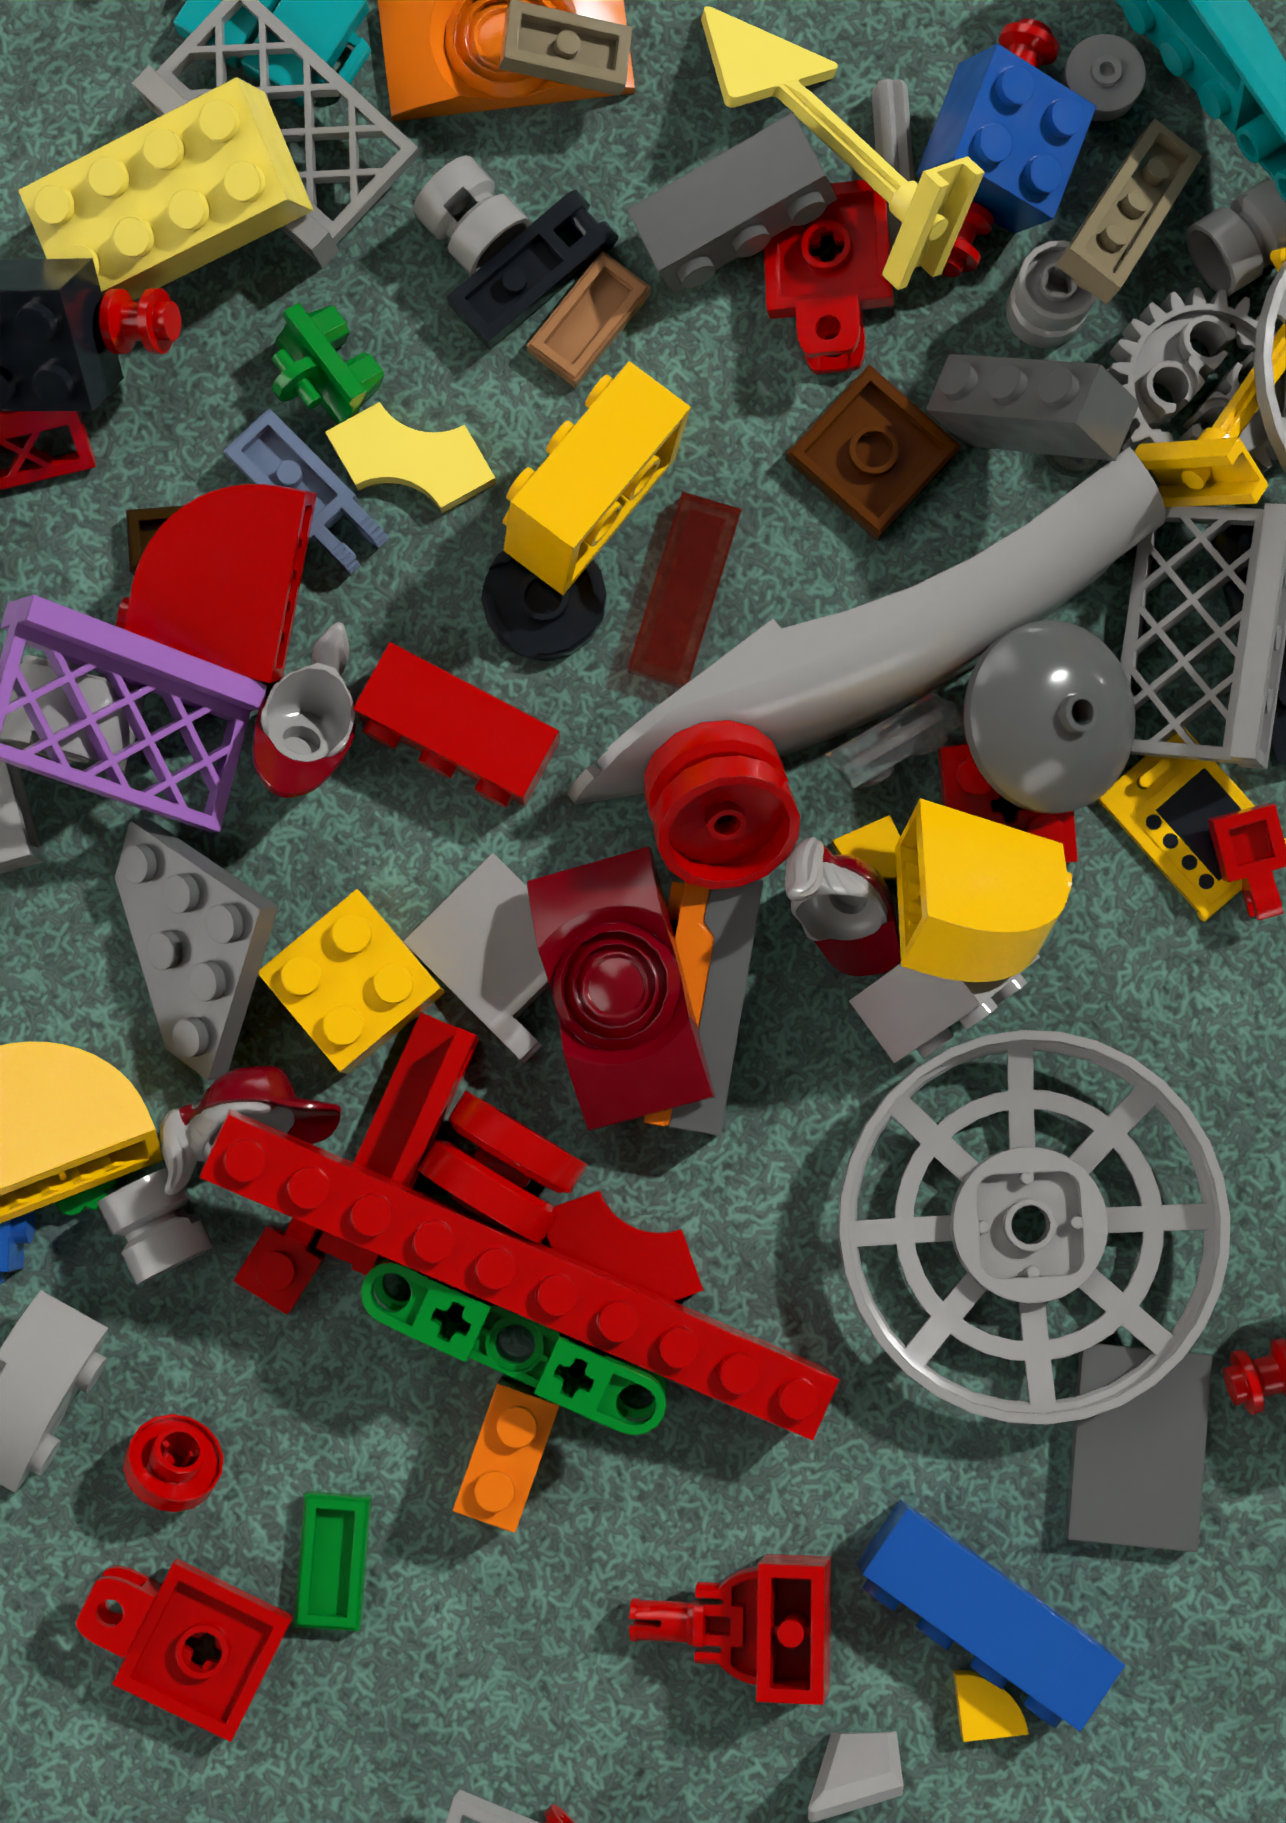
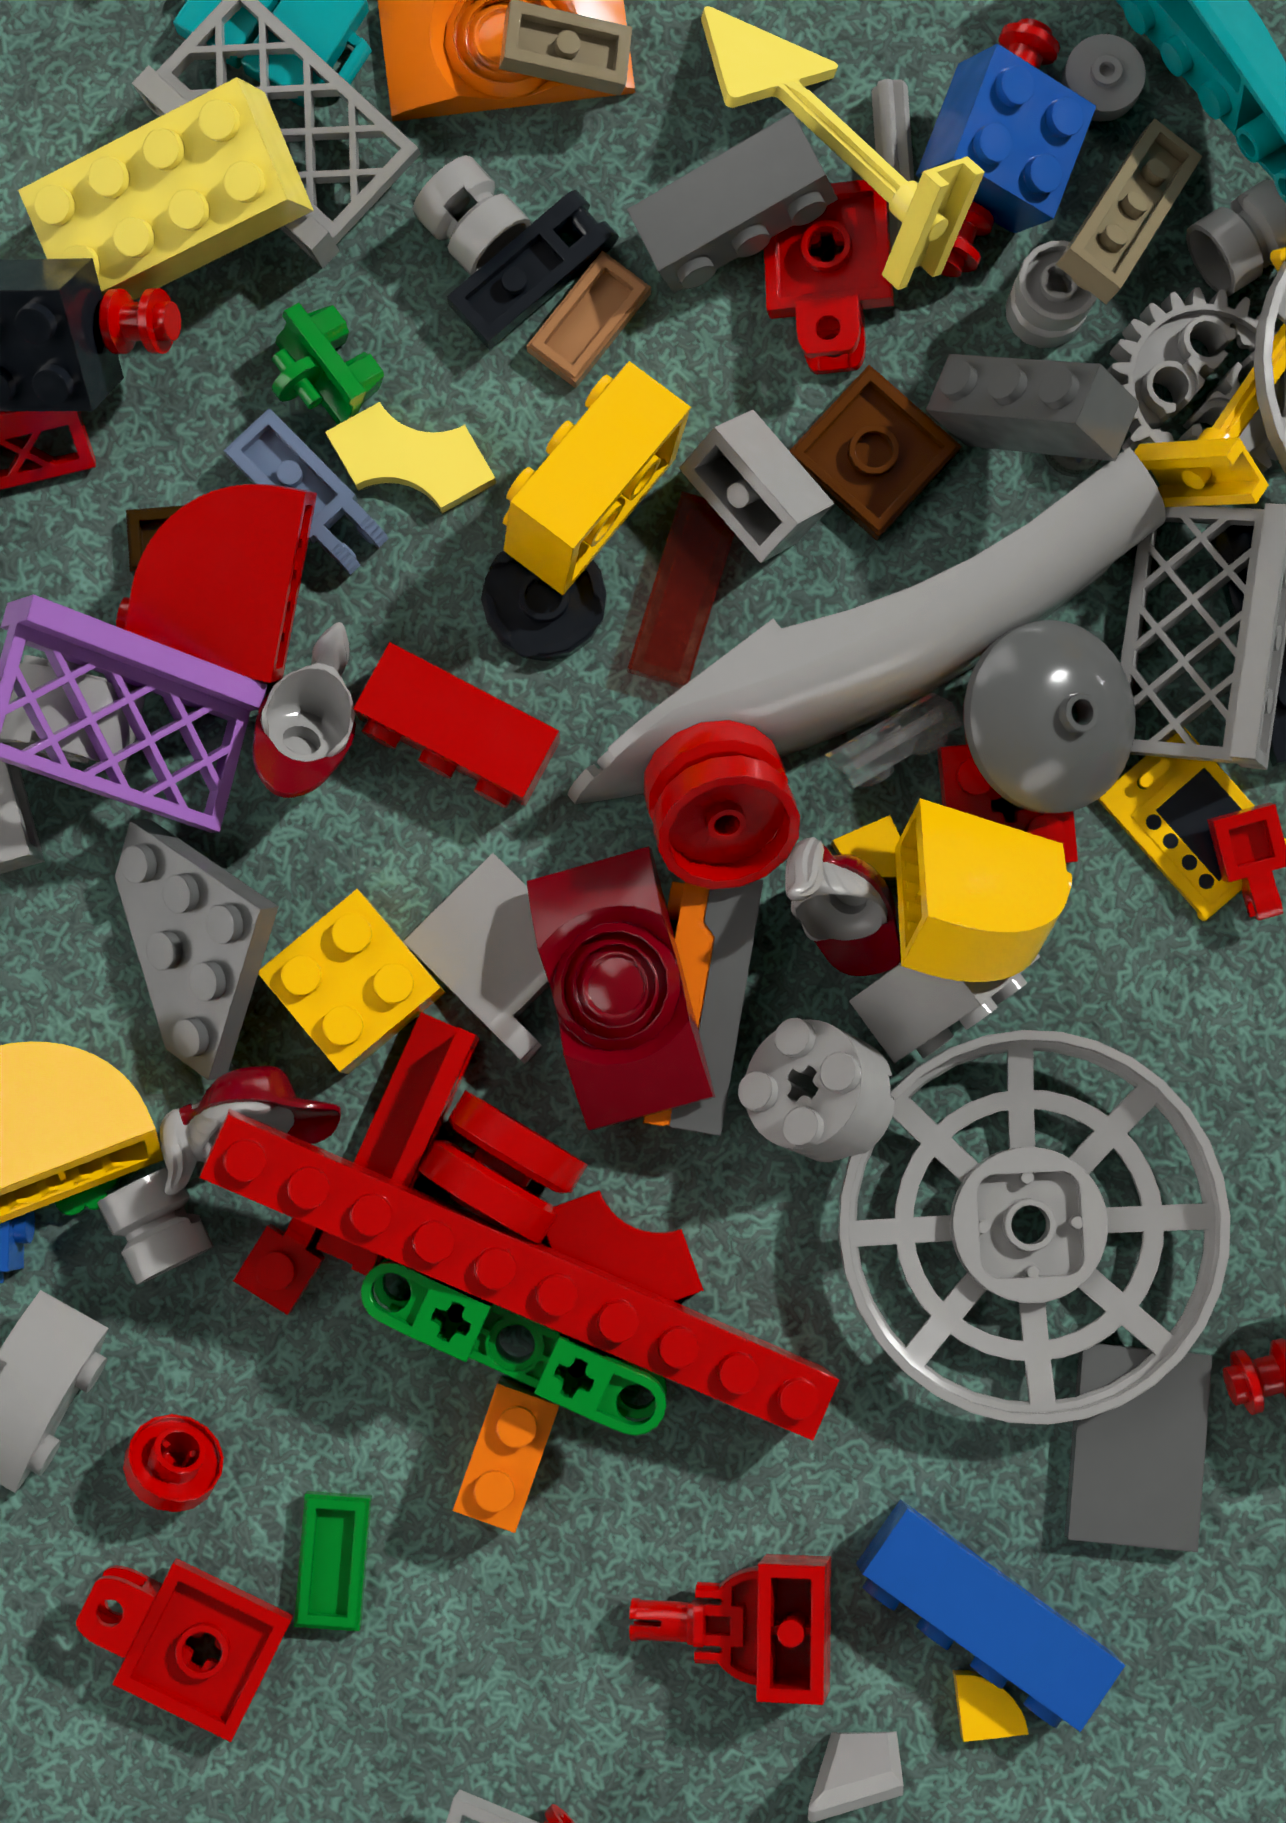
none -> light grey brick [679,410,835,563]
none -> light grey brick [738,1018,895,1162]

